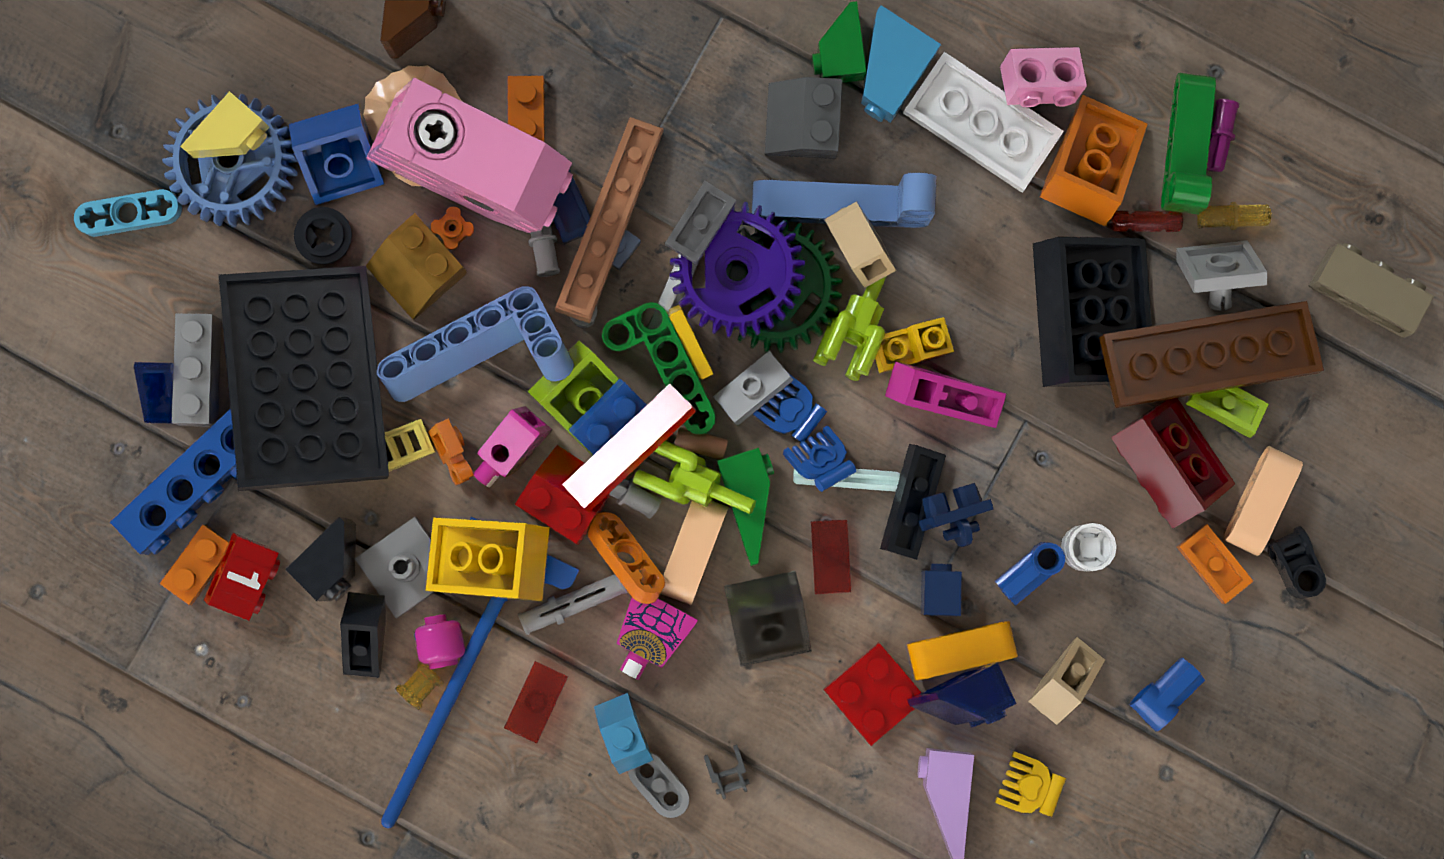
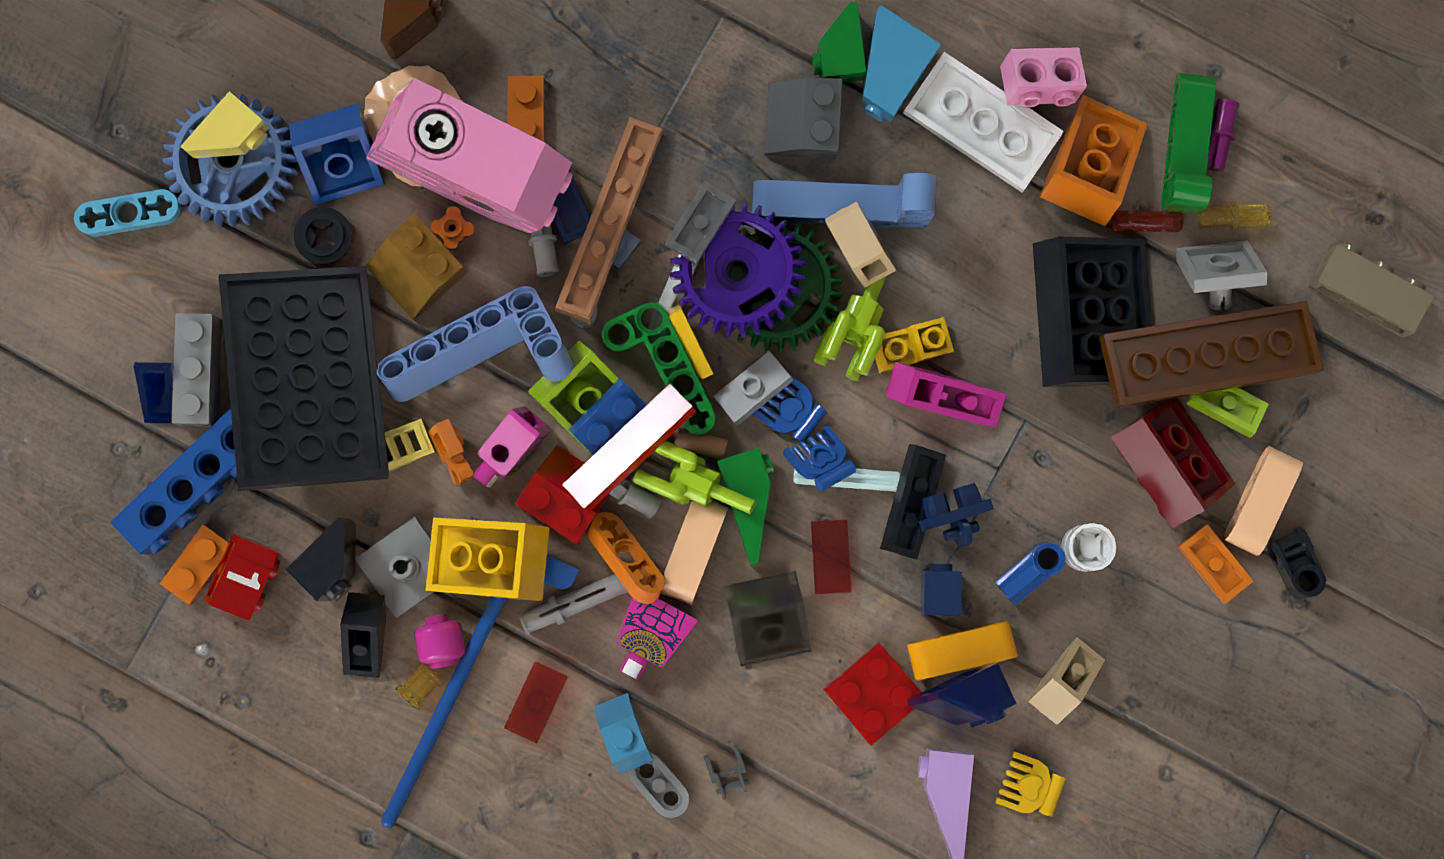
blue piece [1130,657,1205,732] -> none

